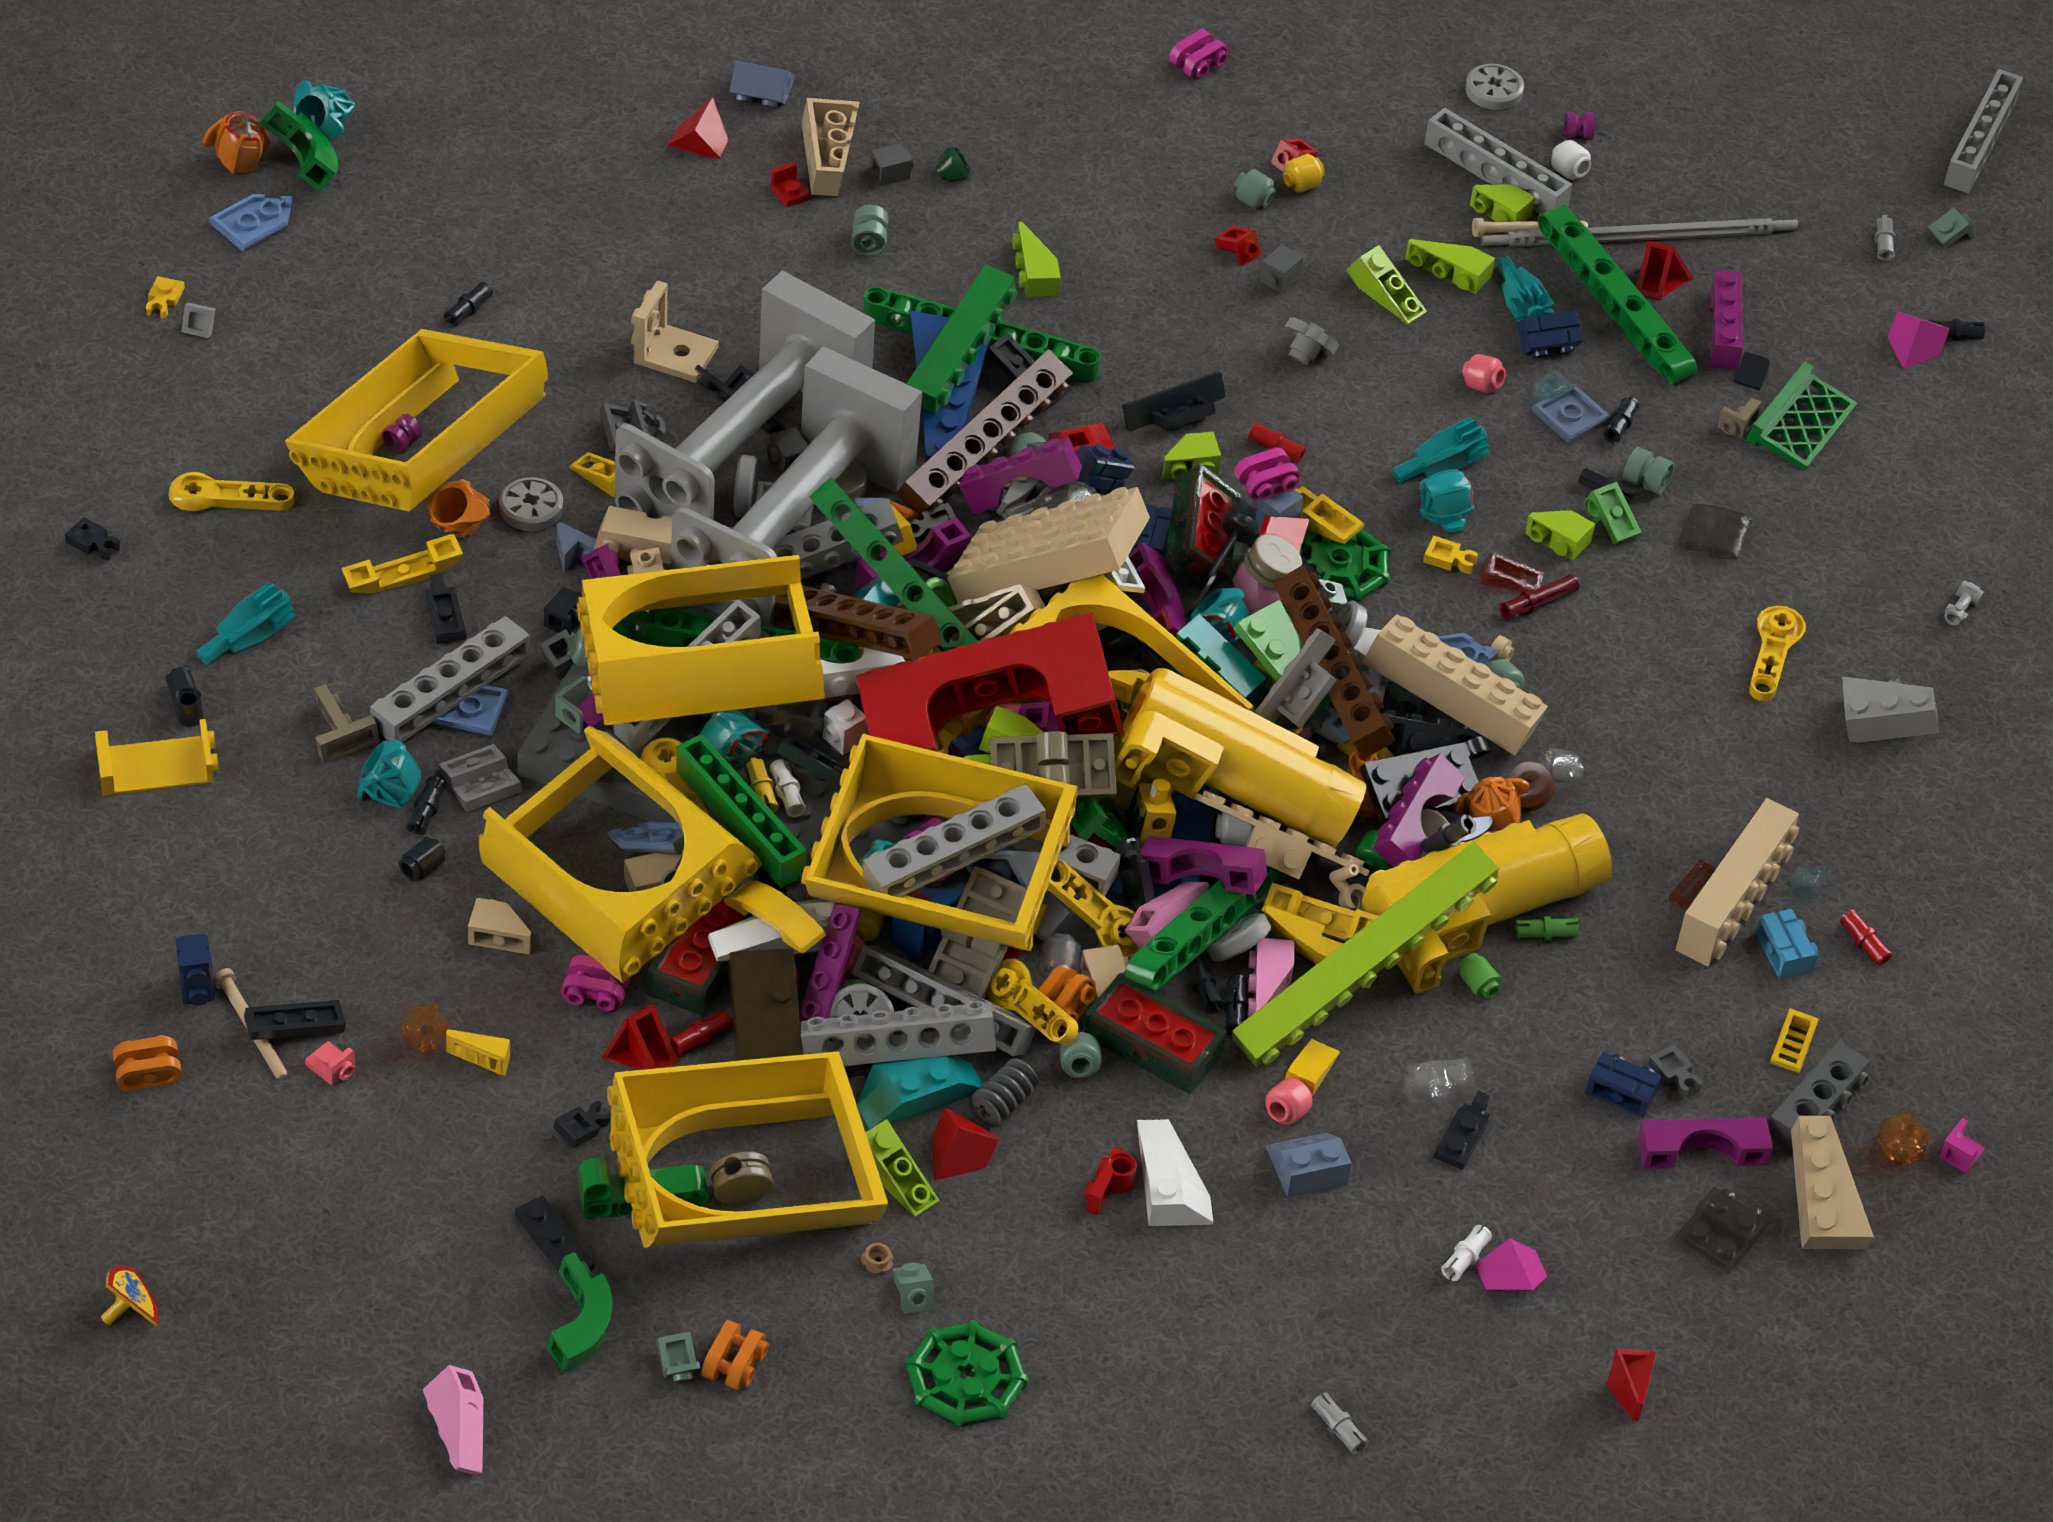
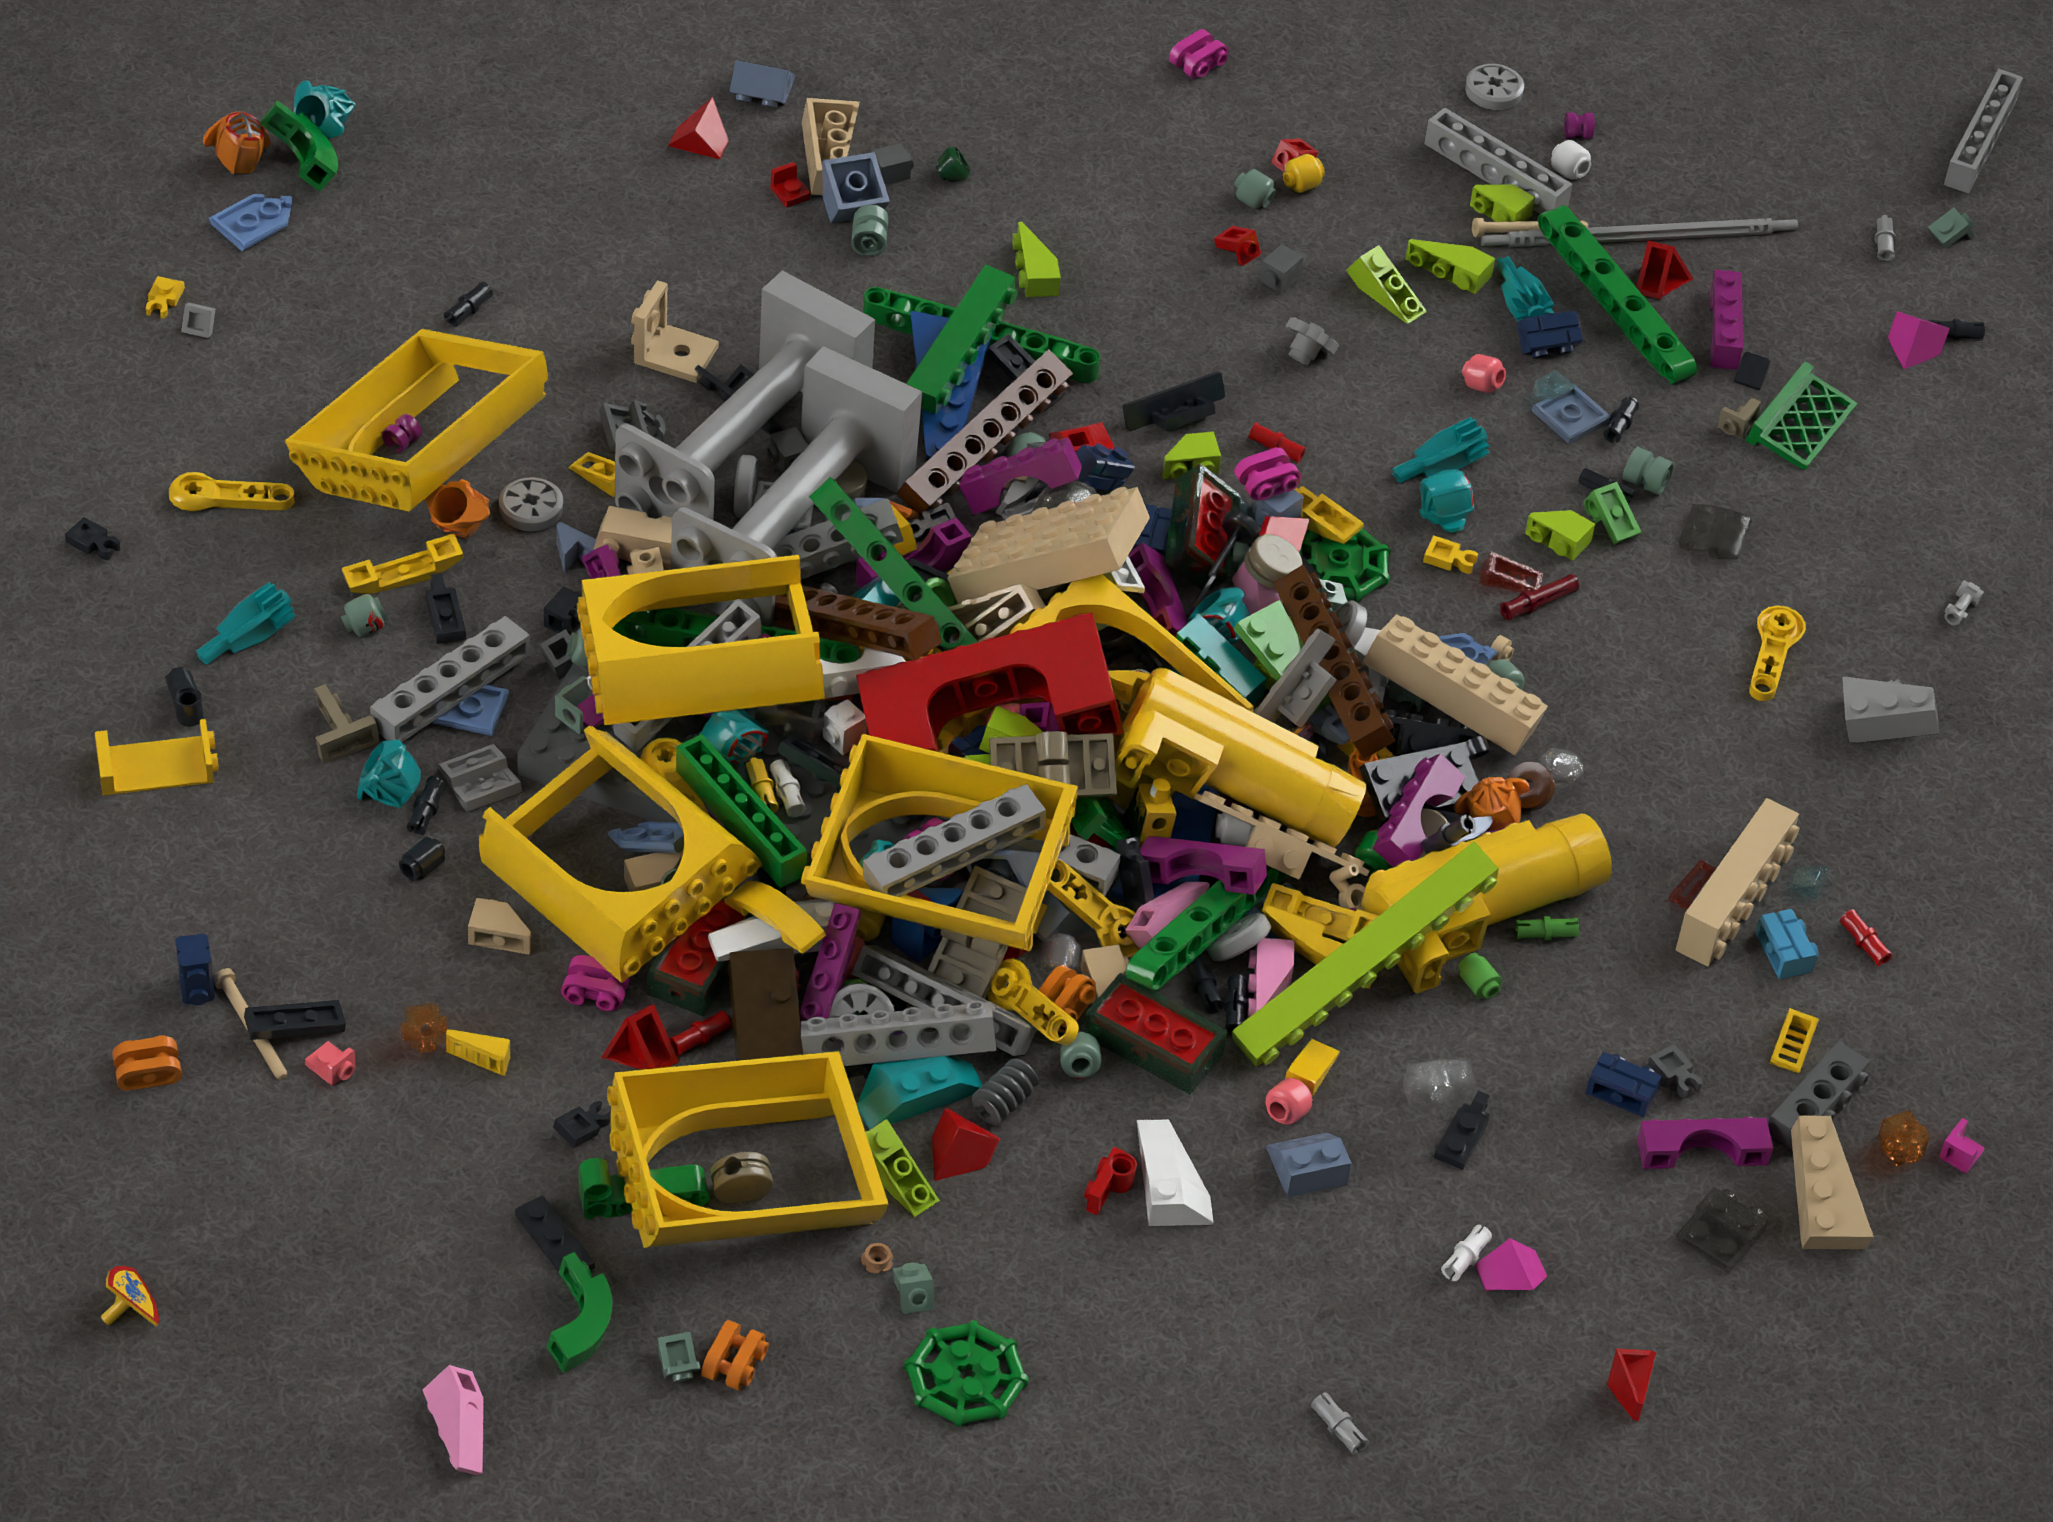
none -> sand green head [341,594,387,637]
none -> sand blue slope [822,152,890,223]

